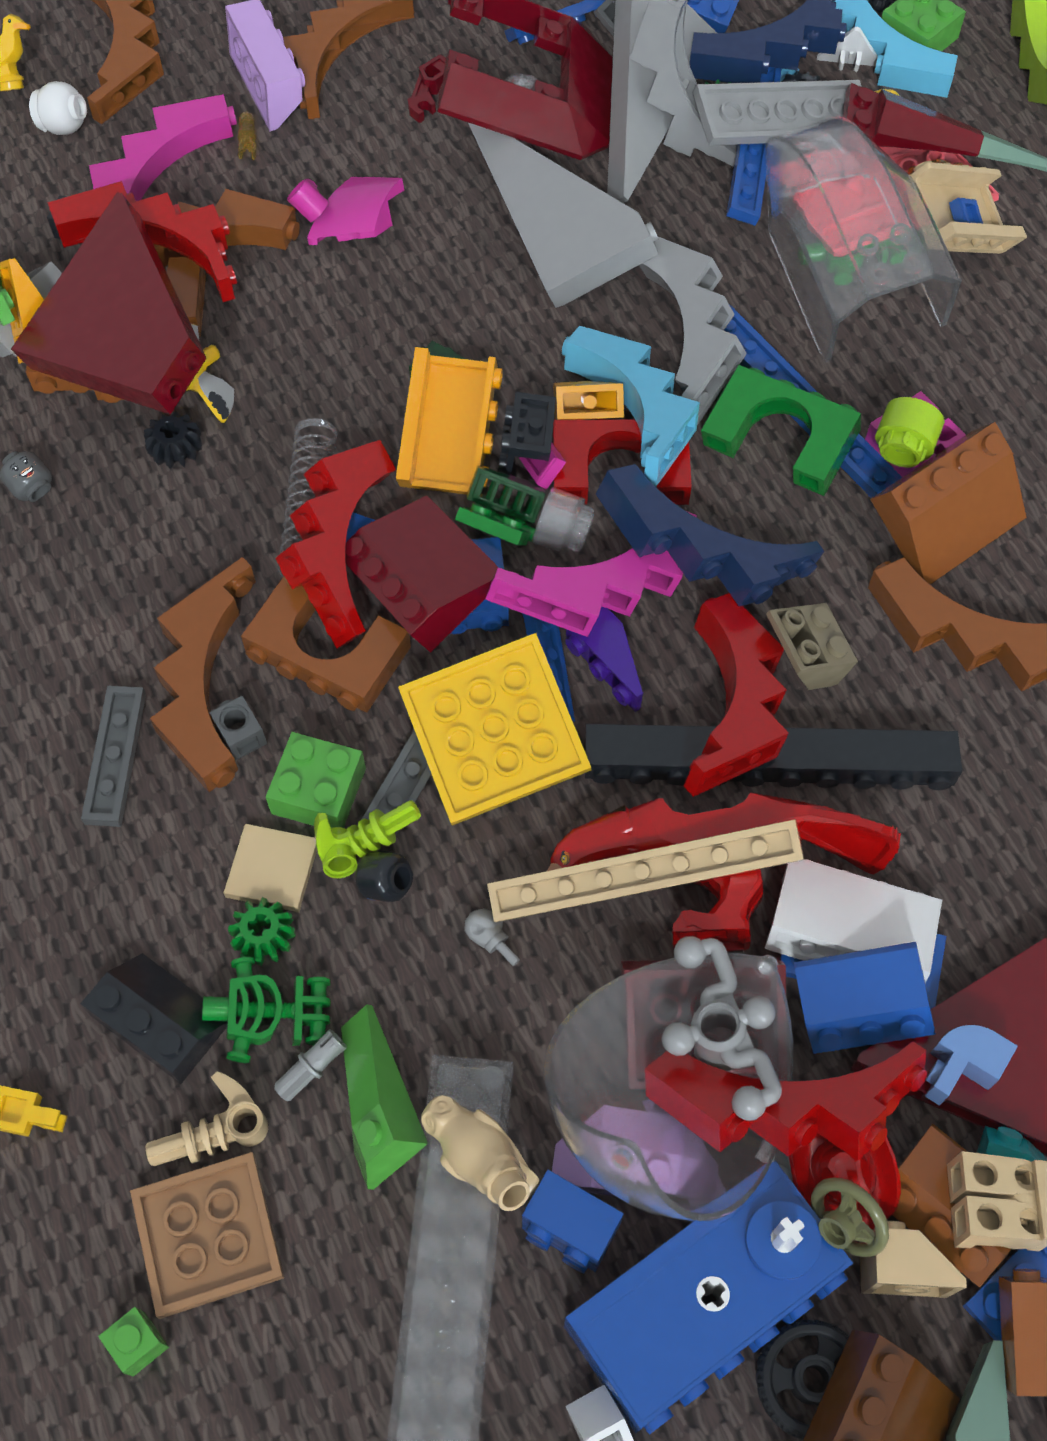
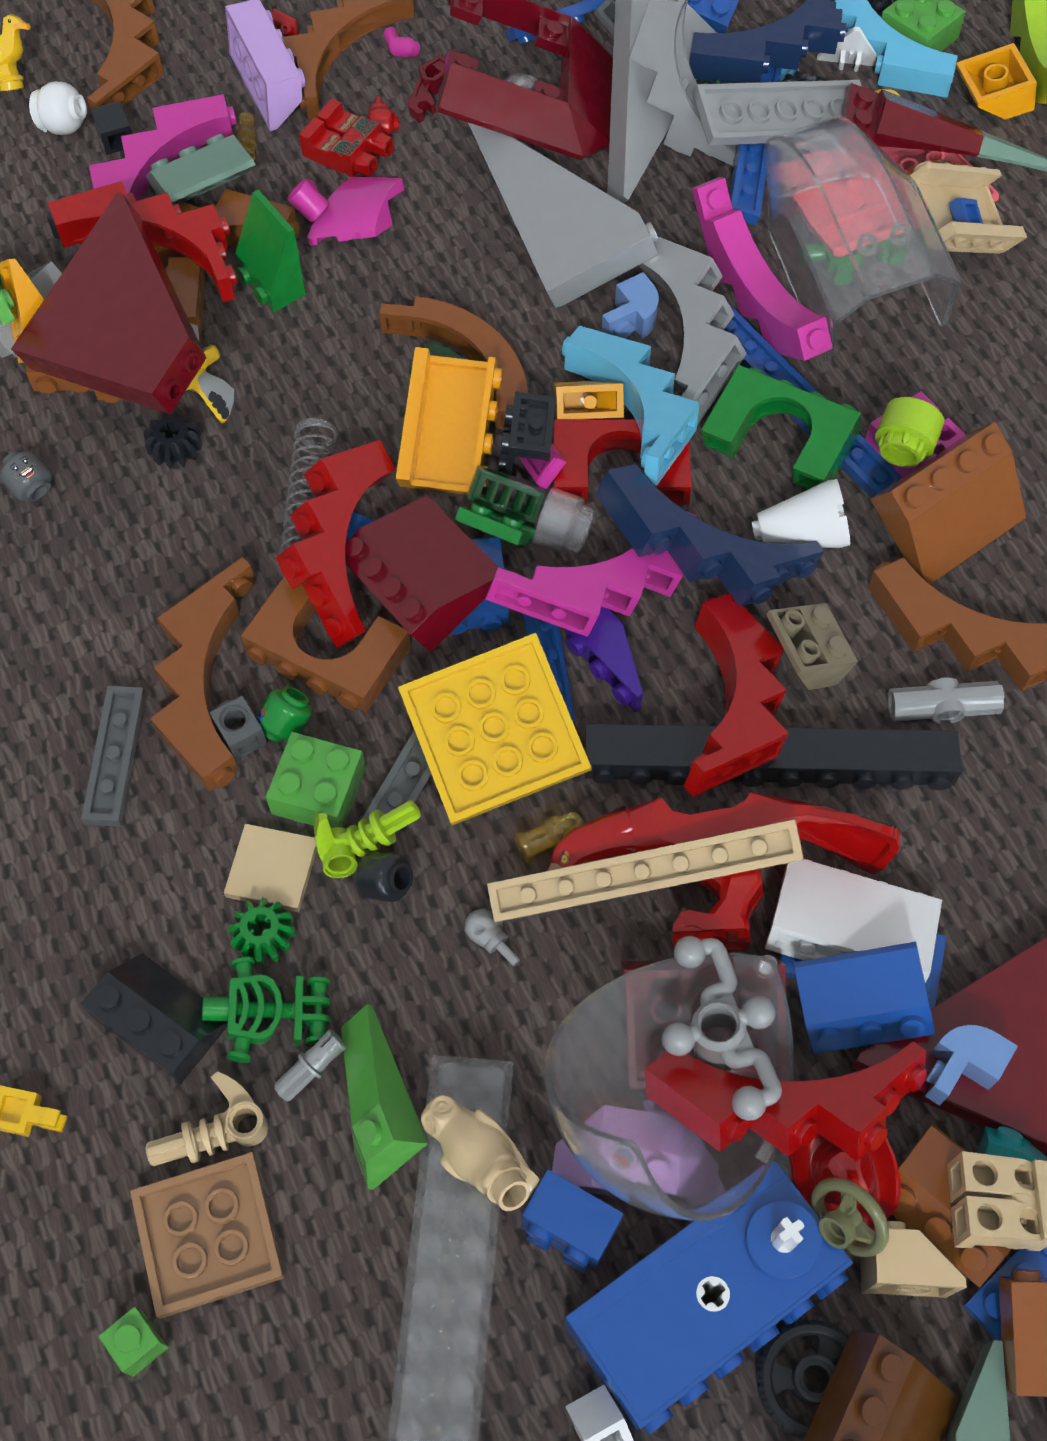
none -> black brick [91,101,132,155]
none -> sand green slope [146,133,256,205]
none -> green slope [236,189,306,312]
none -> green head [257,686,312,742]
none -> red arm [271,9,299,37]
none -> red hips [299,98,394,177]
none -> red piece [367,96,399,136]
none -> dark orange arch [379,296,528,429]
none -> dark pink arm [383,27,421,58]
none -> clear yellow piece [513,812,582,864]
none -> medium blue brick [601,272,659,339]
none -> dark pink arch [691,177,833,361]
none -> white cone [752,479,850,548]
none -> light grey piece [887,678,1004,724]
none -> light orange slope [956,43,1037,120]

